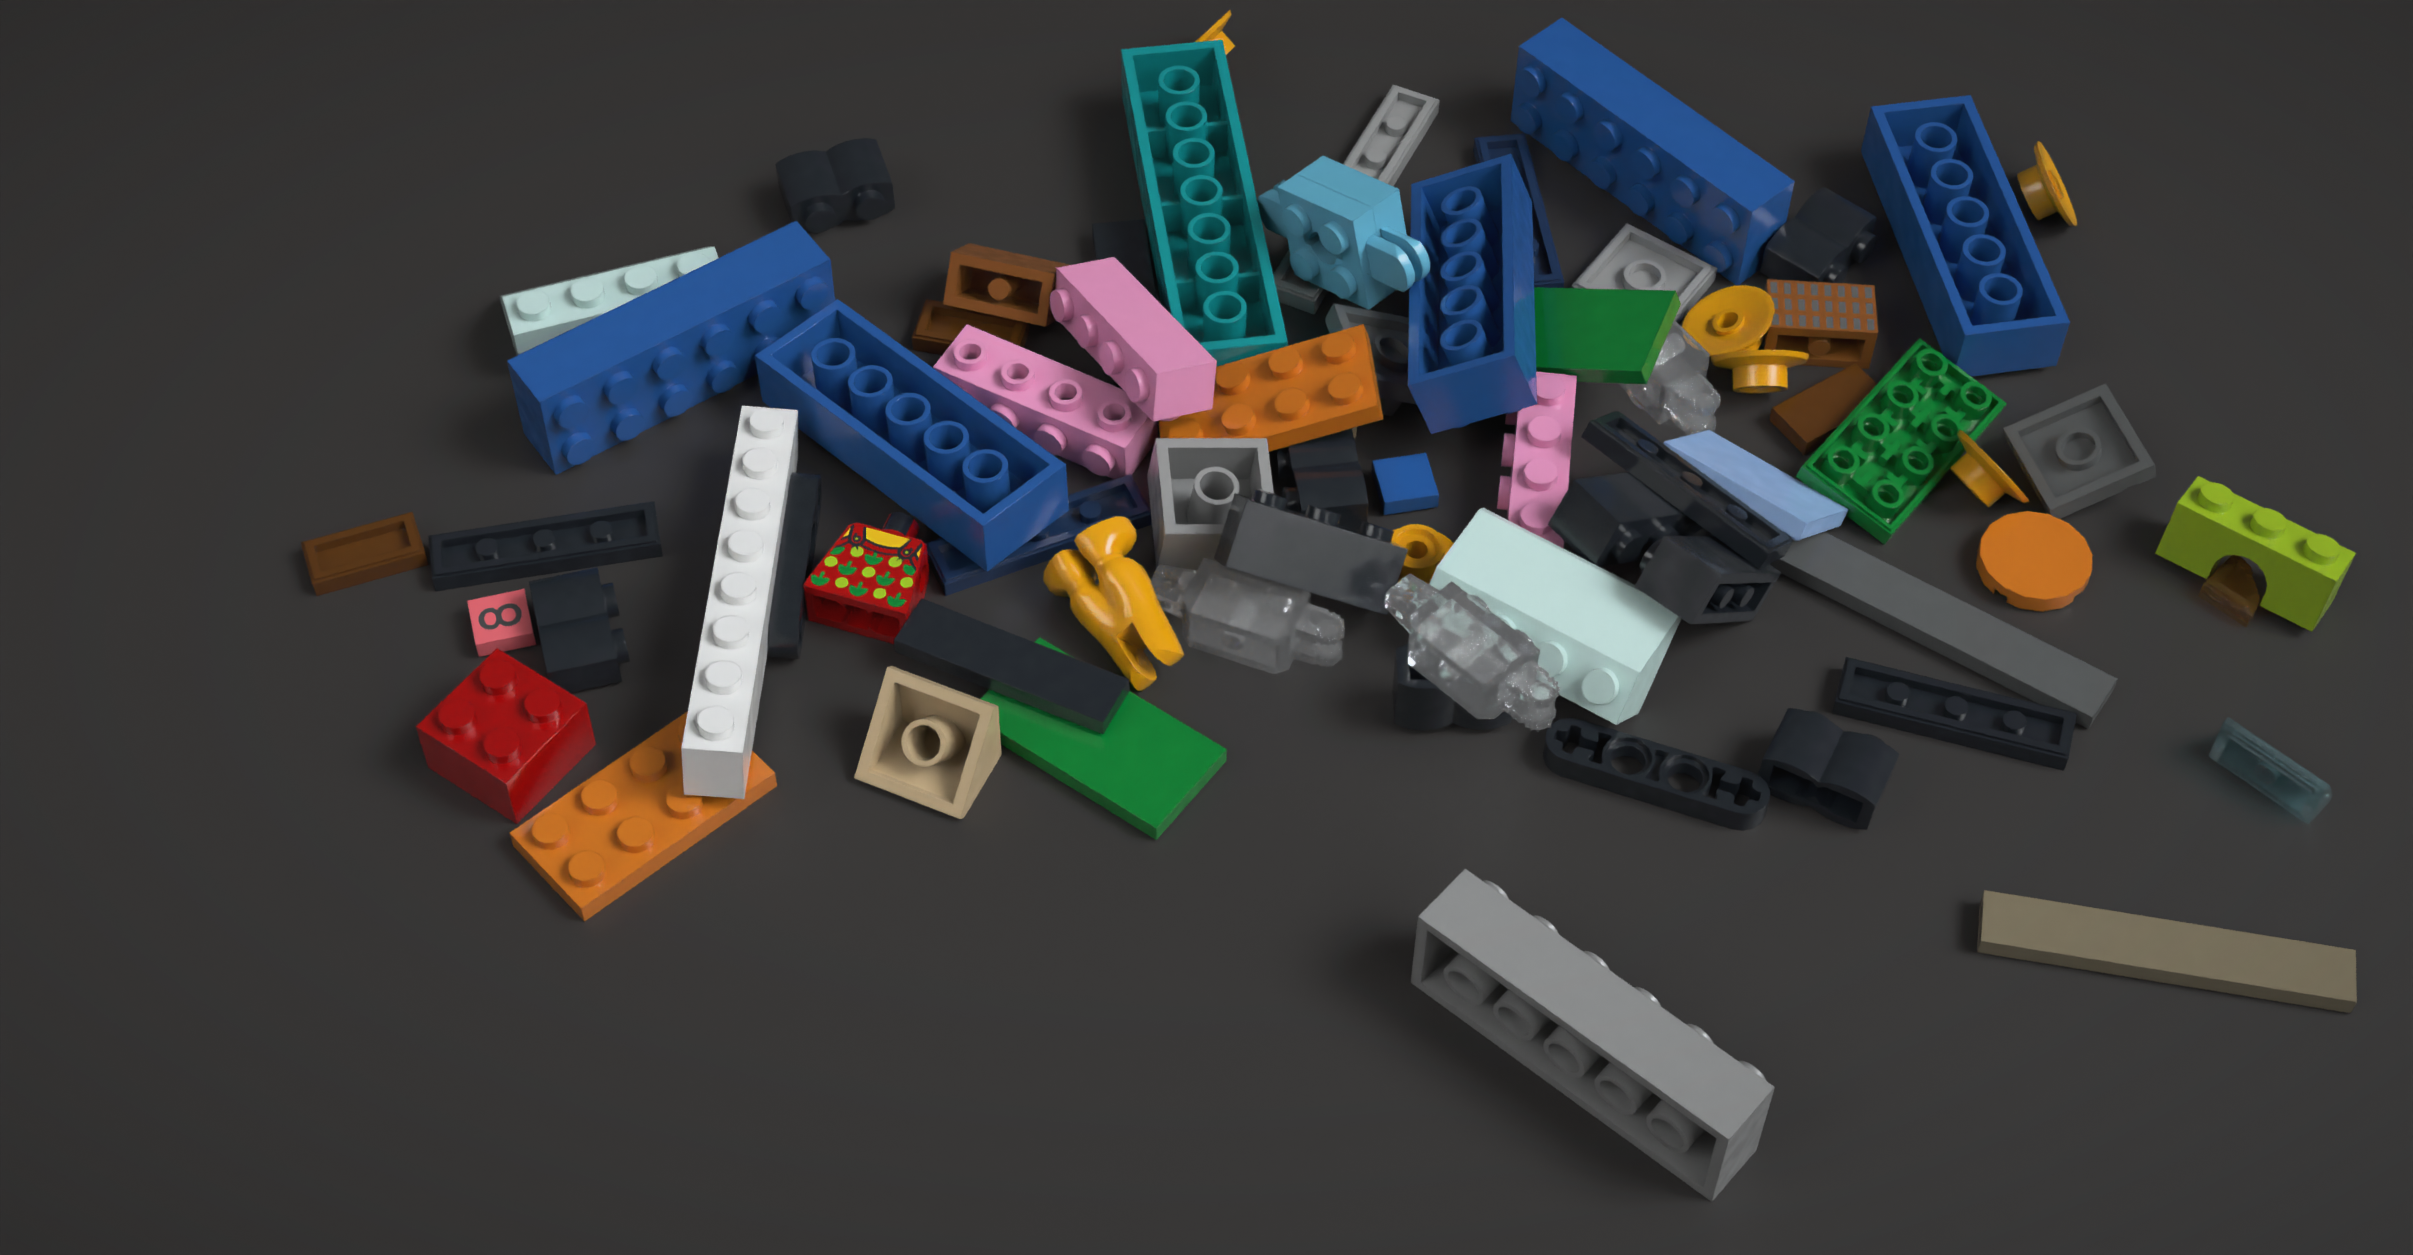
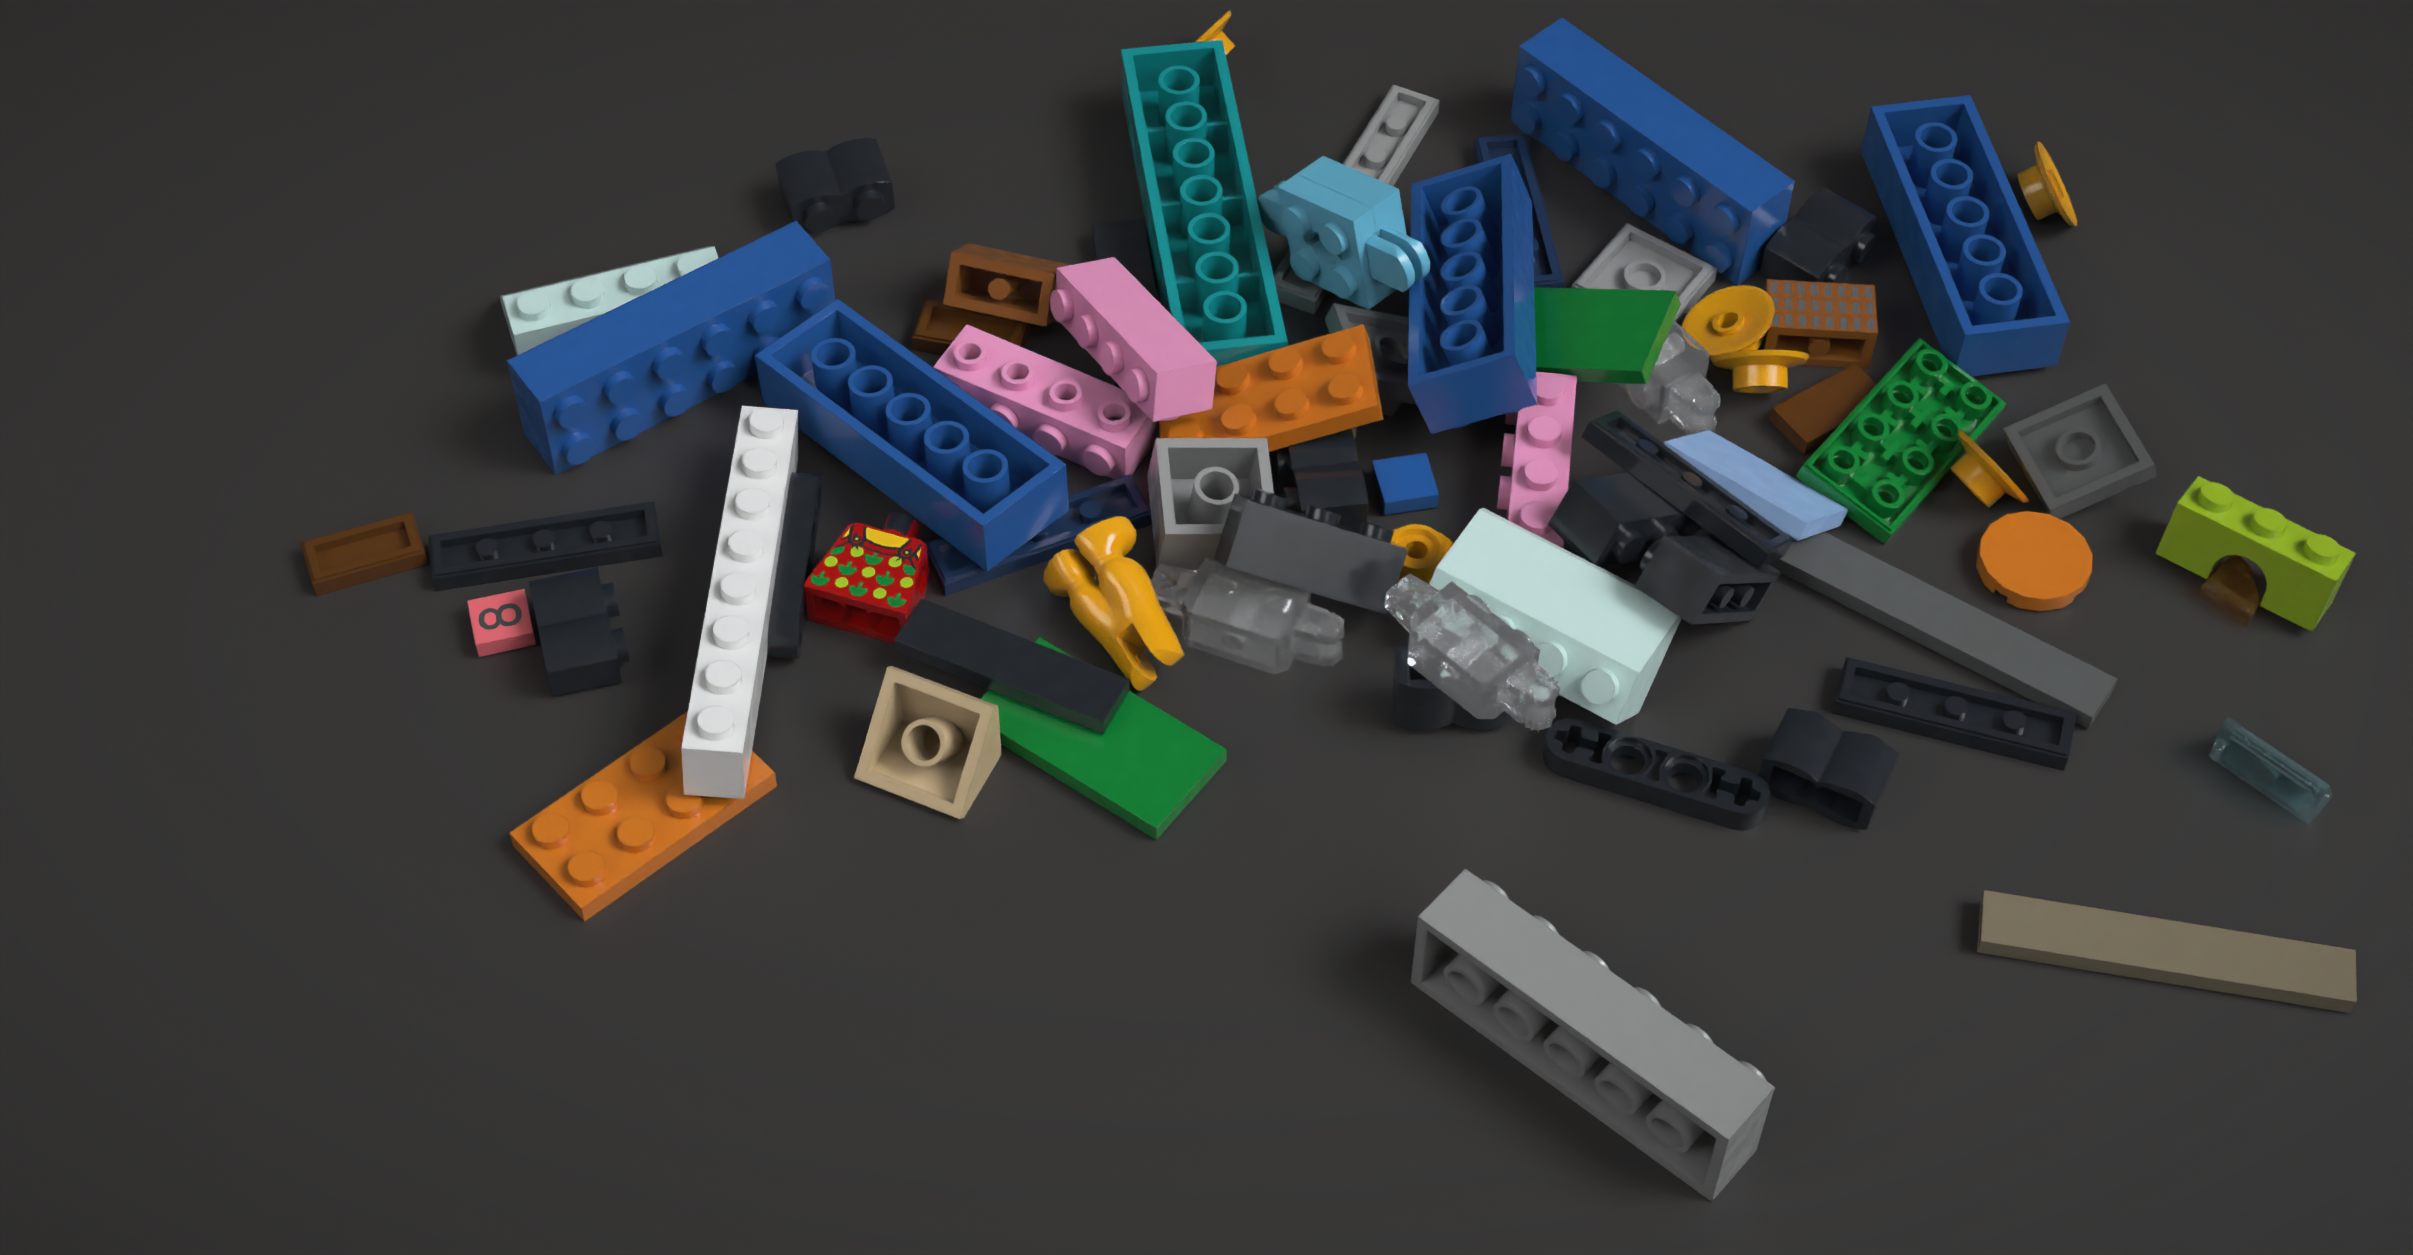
red brick [416,648,596,824] -> none

